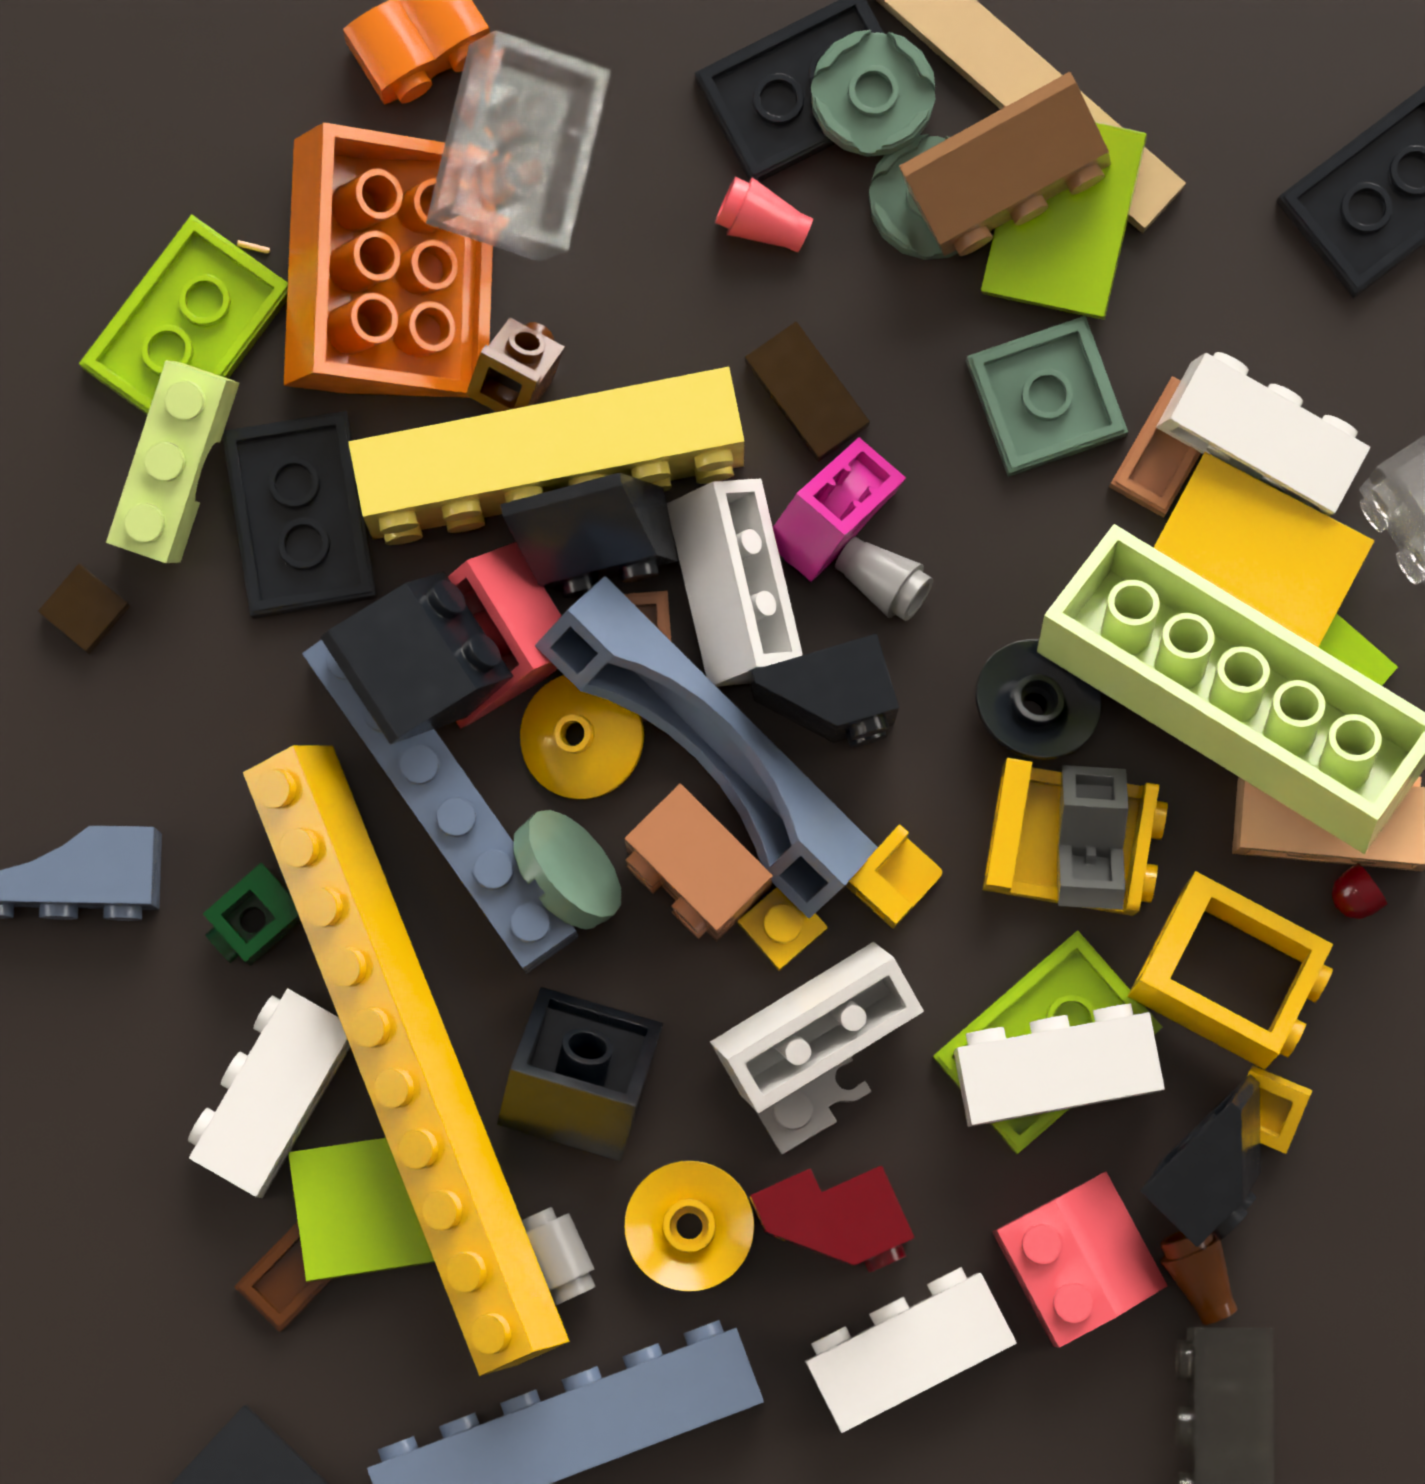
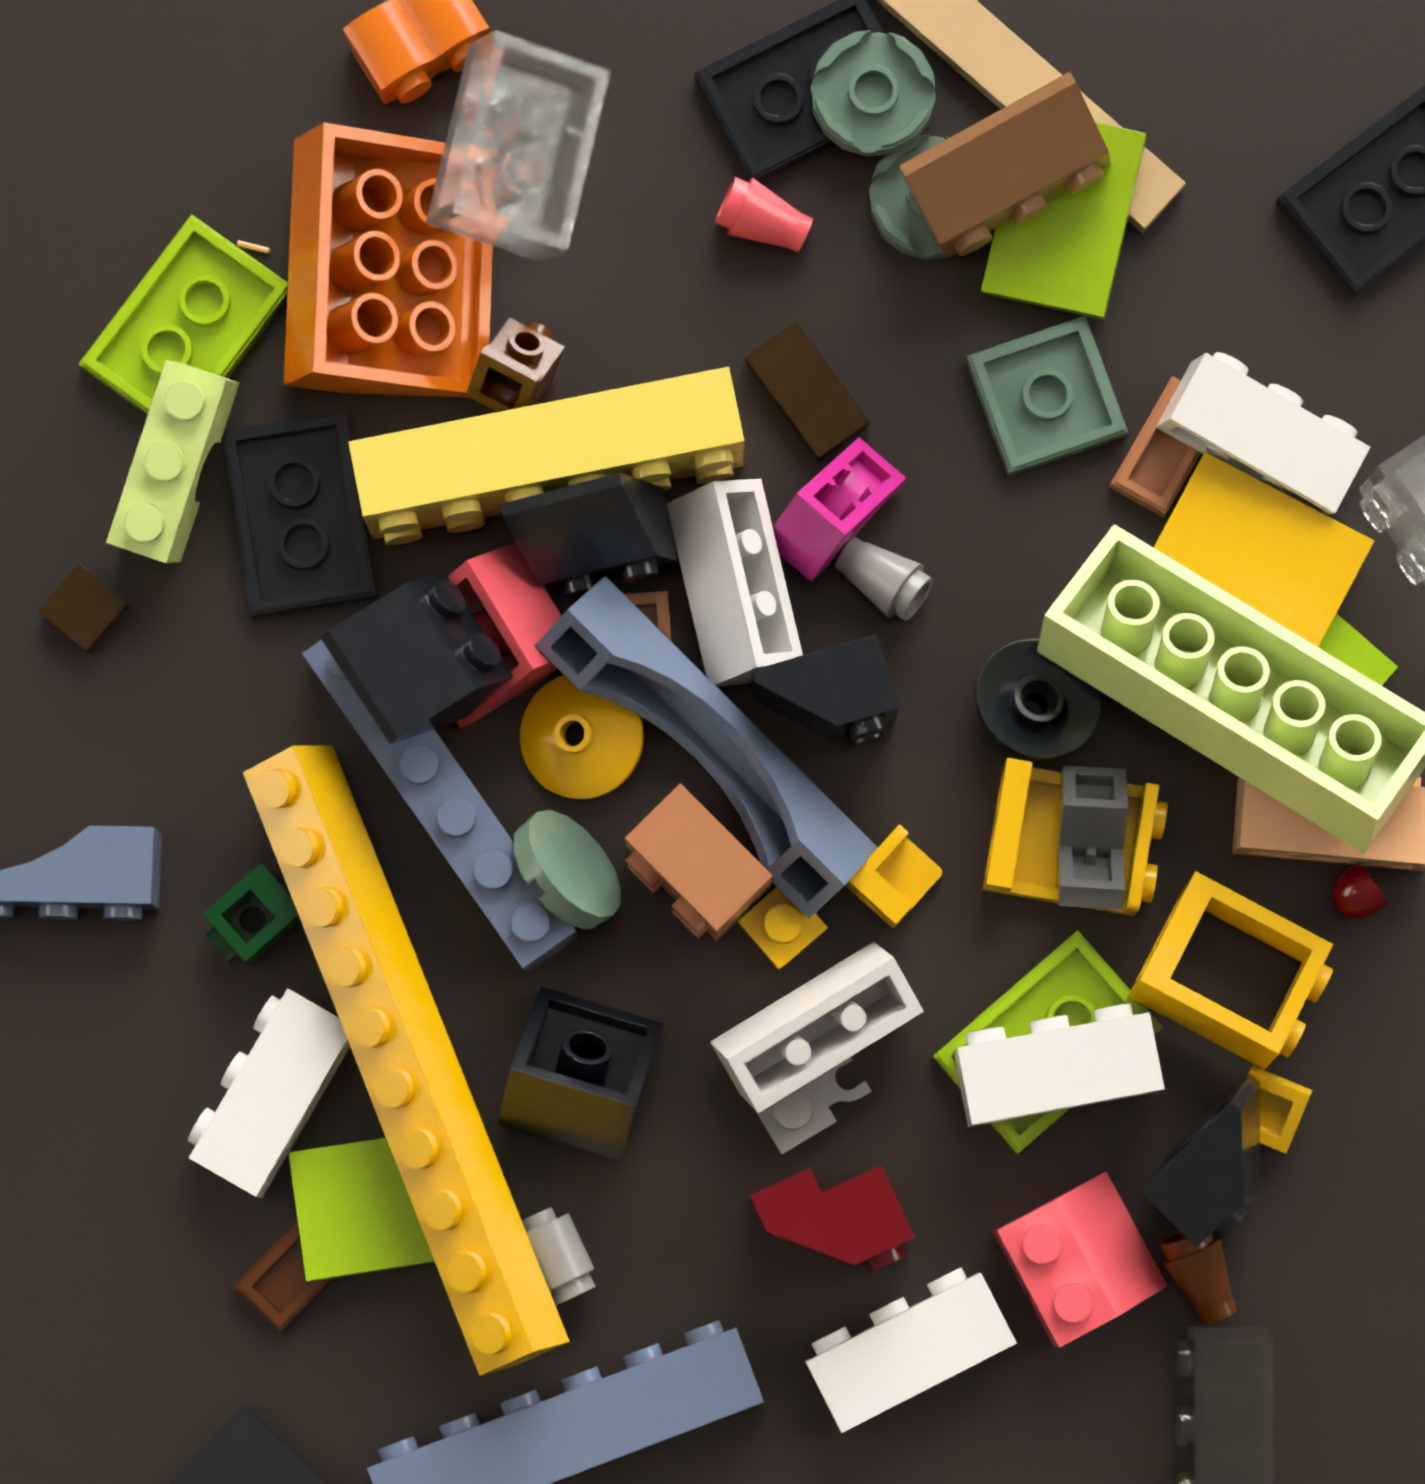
yellow dish [624,1161,754,1291] -> none

